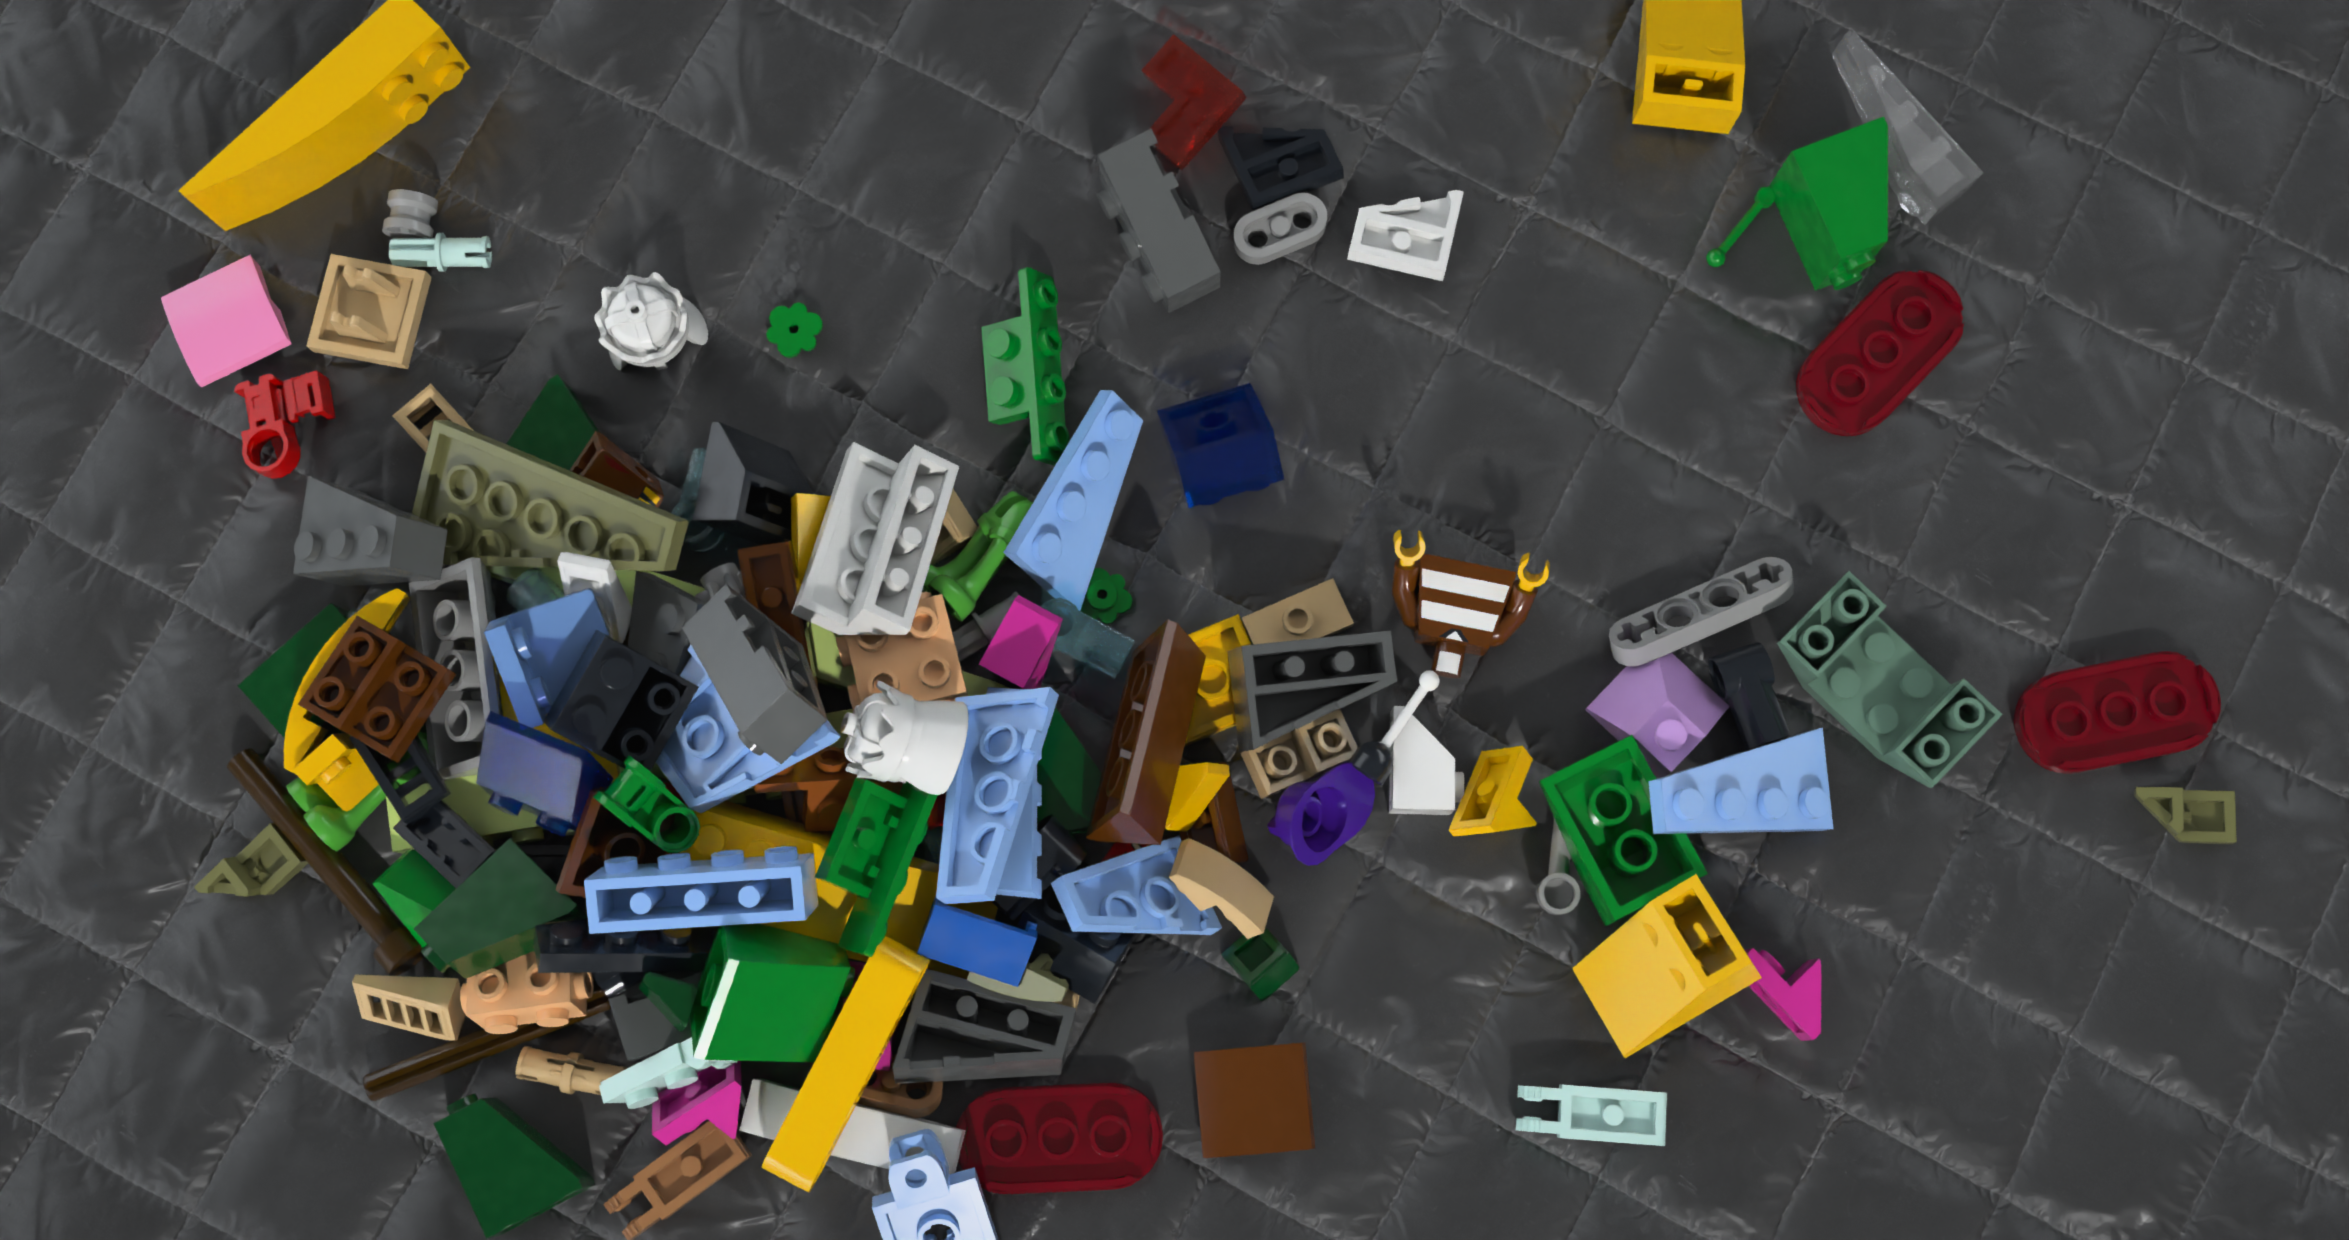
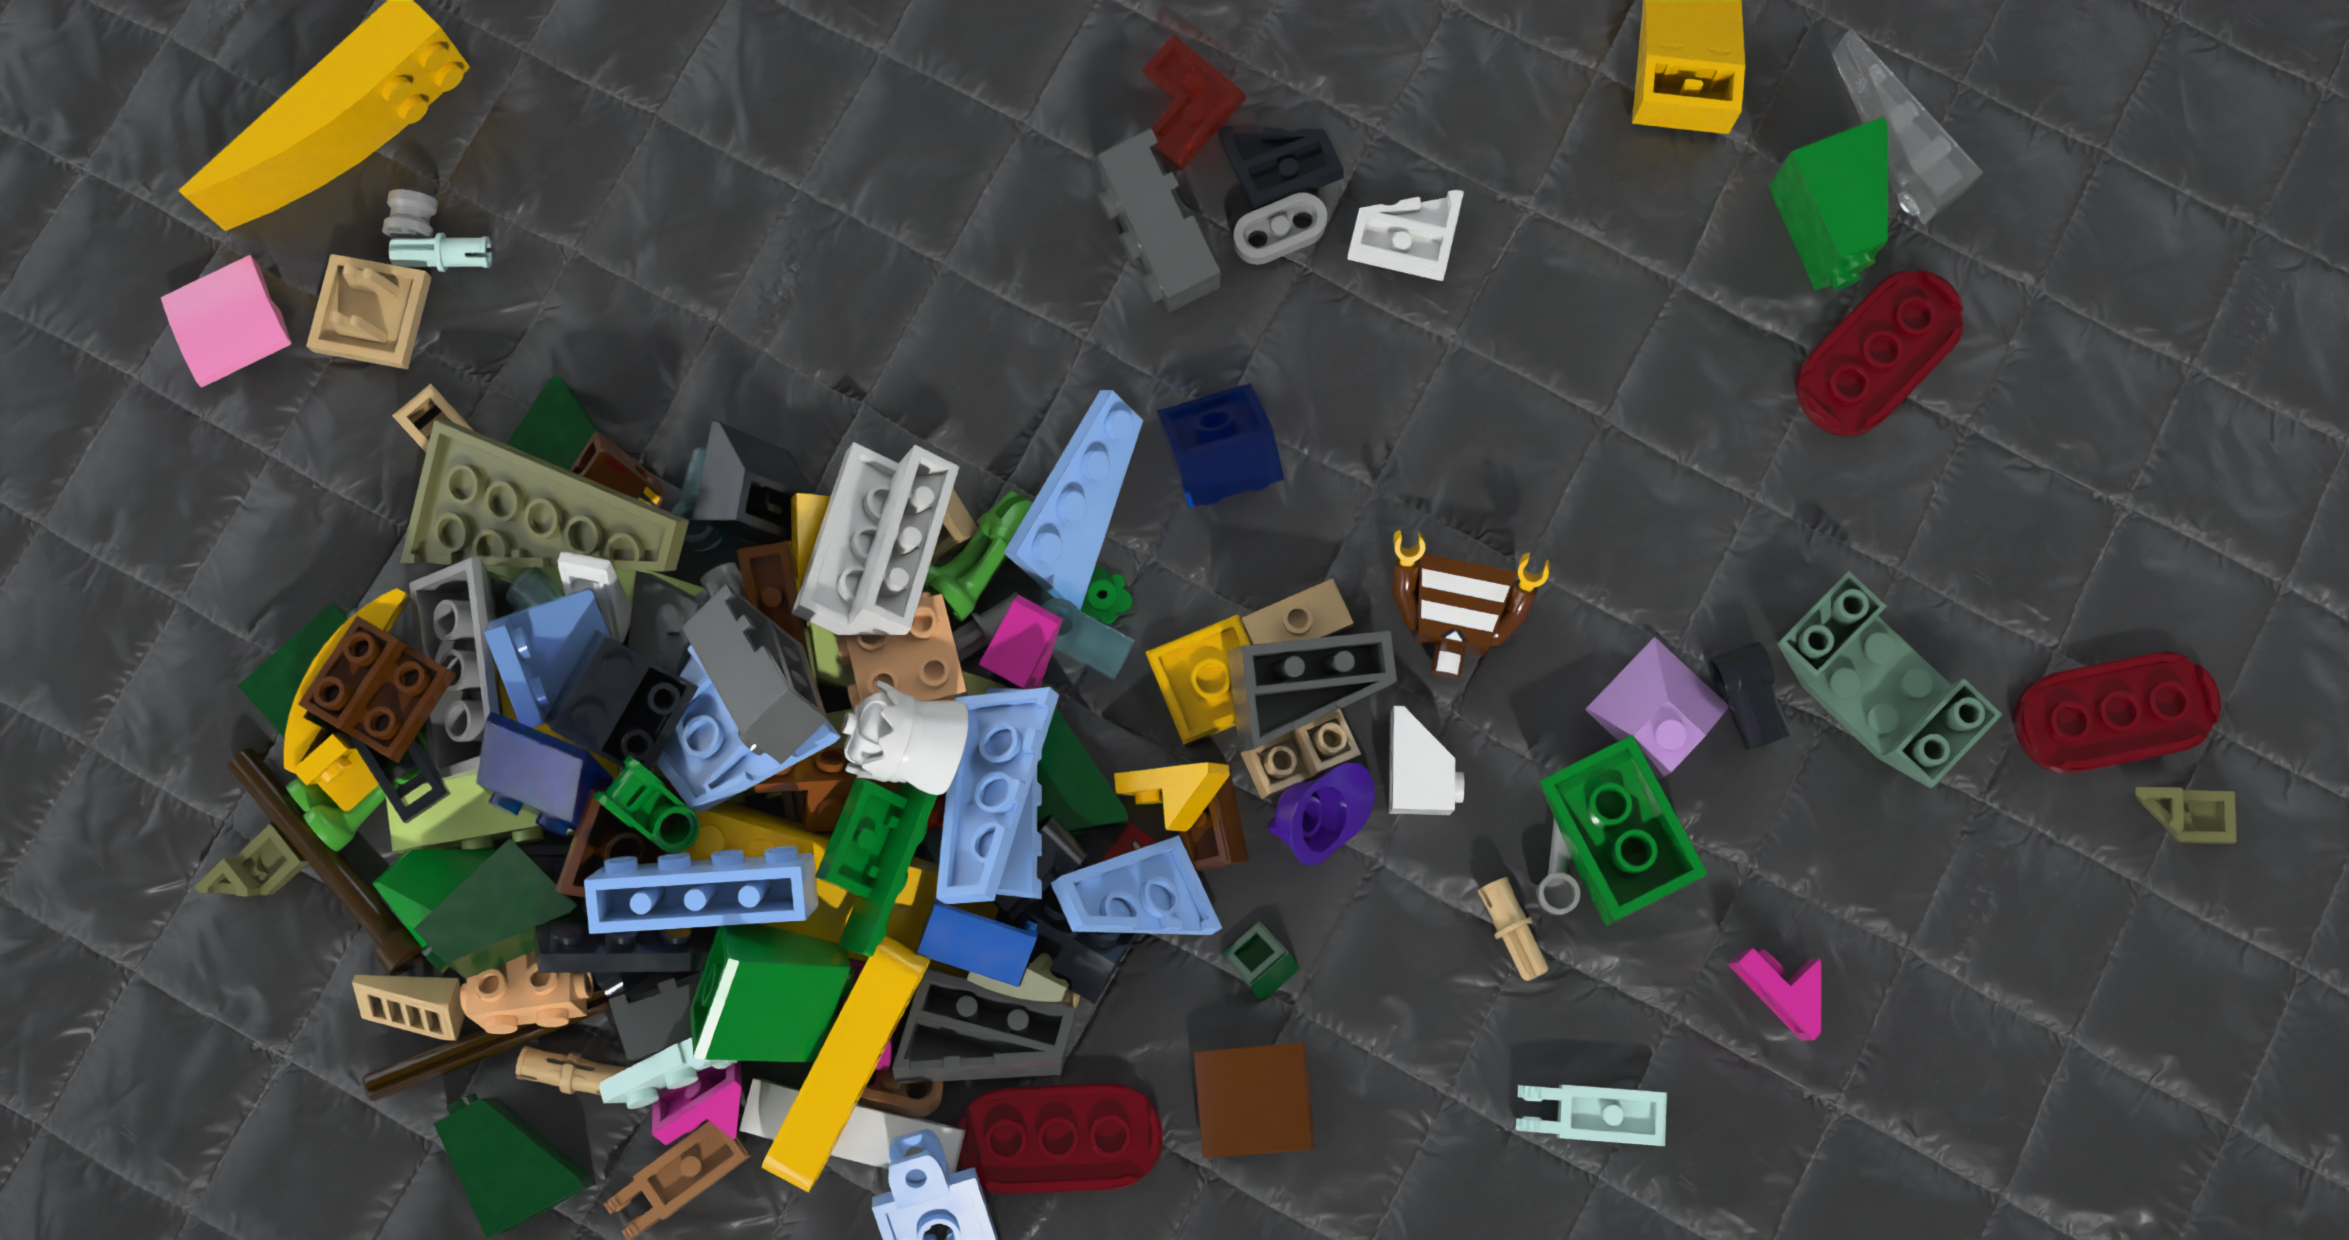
red piece [234,370,336,479] -> none
dark grey wedge [293,476,447,586] -> none
black plate [393,789,497,888] -> none
white hat [594,272,708,370] -> none
dark green slope [639,972,698,1032] -> none
green plant [766,302,823,358] -> none
green bracket [981,267,1070,466] -> none
reddish brown slope [1086,619,1206,845] -> none
tan slope [1169,838,1274,939] -> none
hinge [1348,670,1440,786] -> none
yellow slope [1449,746,1536,837] -> none
yellow slope [1572,874,1762,1058] -> none
light grey beam [1609,557,1794,666] -> none
light blue wing [1648,728,1834,834] -> none
green hinge [1706,187,1776,267] -> none
none -> tan axle [1477,877,1548,981]

